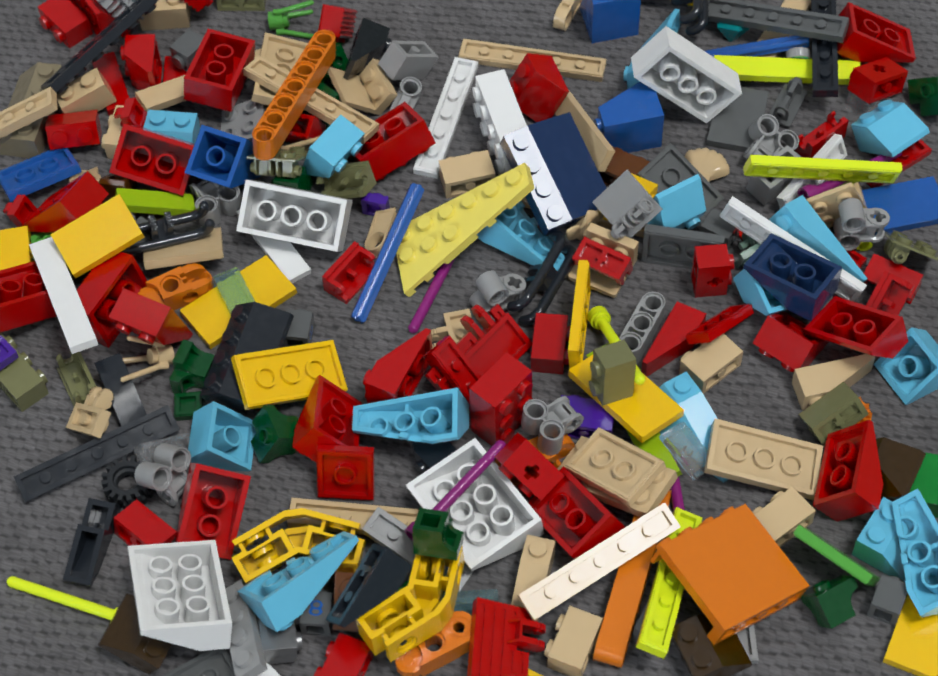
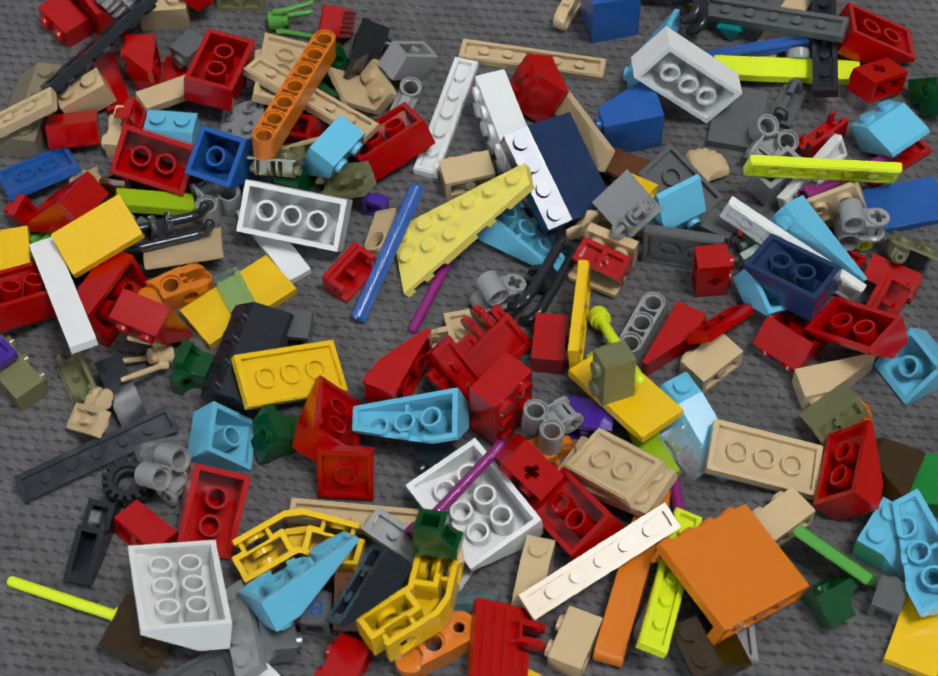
dark green tile [174,391,203,421] -> none

